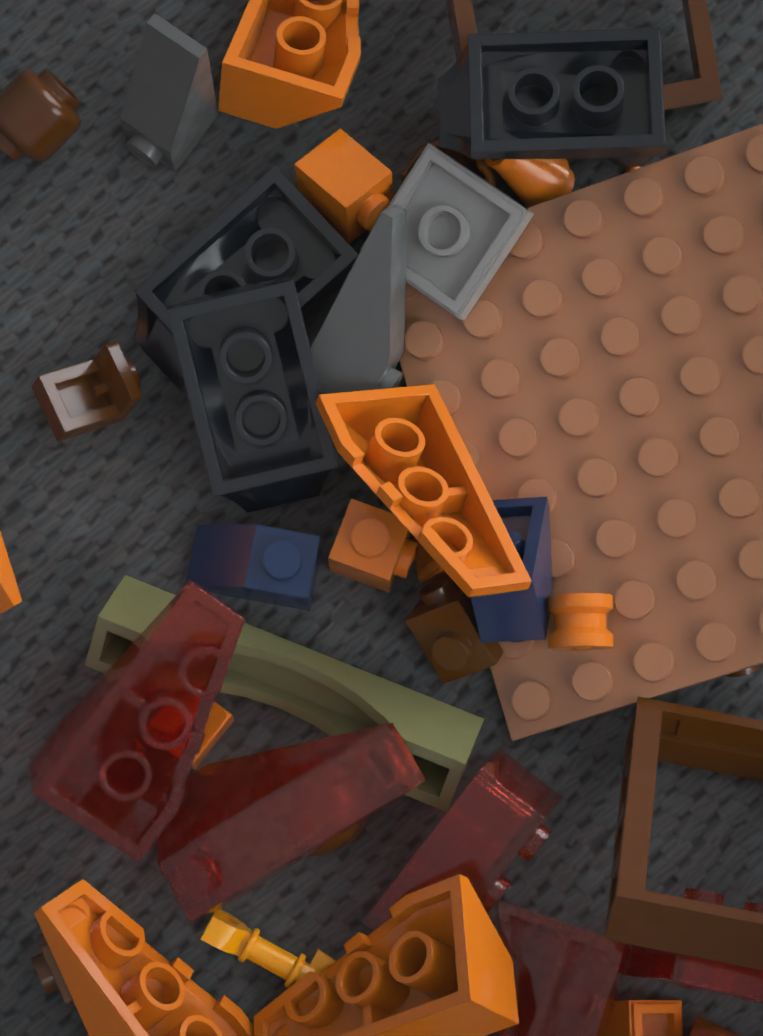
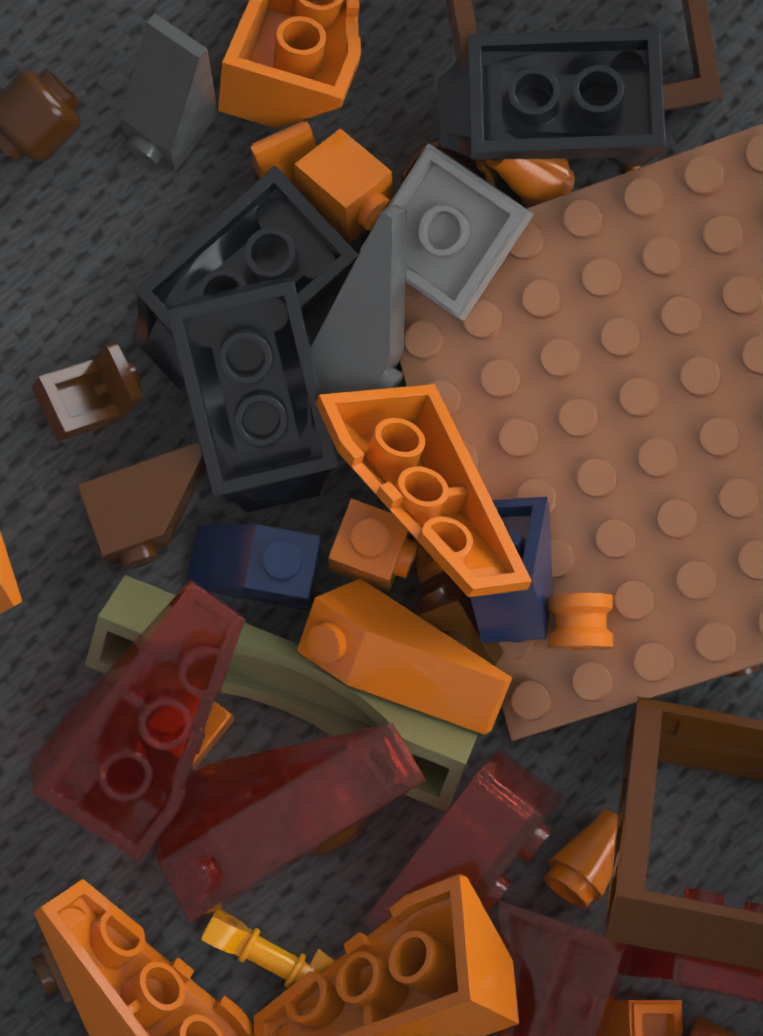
none -> reddish brown slope [77,442,206,570]
none -> orange slope [250,121,317,188]
none -> orange slope [297,578,512,735]
none -> orange cone [544,809,618,909]

